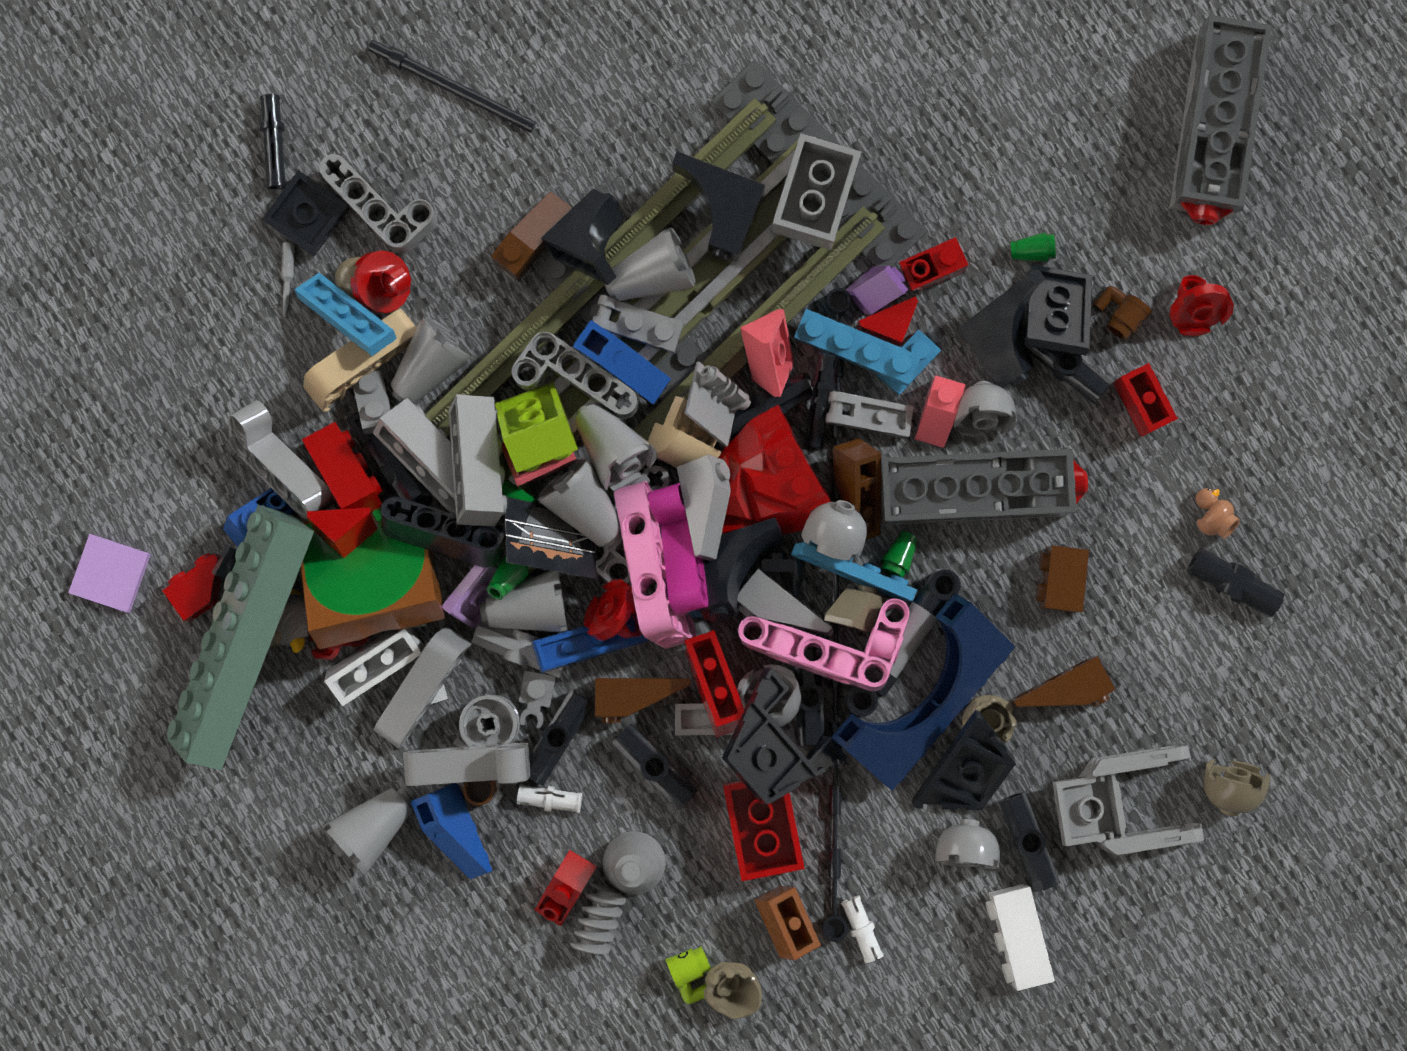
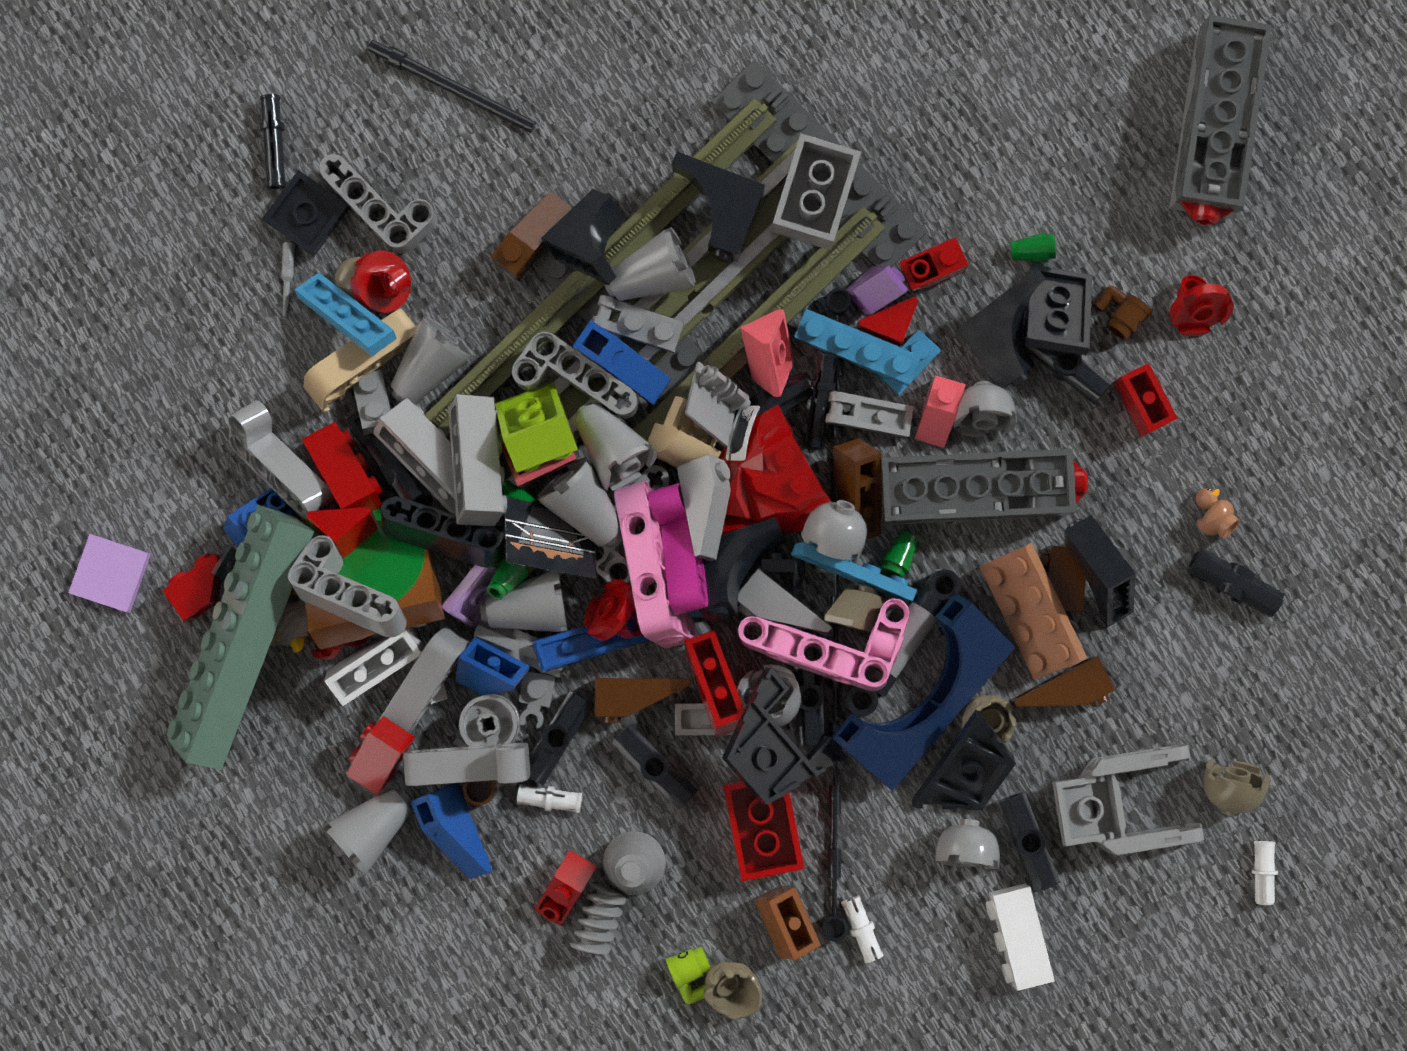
none -> light grey beam [288,535,407,638]
none -> red brick [346,716,415,796]
none -> blue slope [455,637,530,696]
none -> sticker [726,406,760,461]
none -> nougat plate [979,543,1087,680]
none -> black arch [1064,515,1136,628]
none -> white axle [1252,841,1278,905]

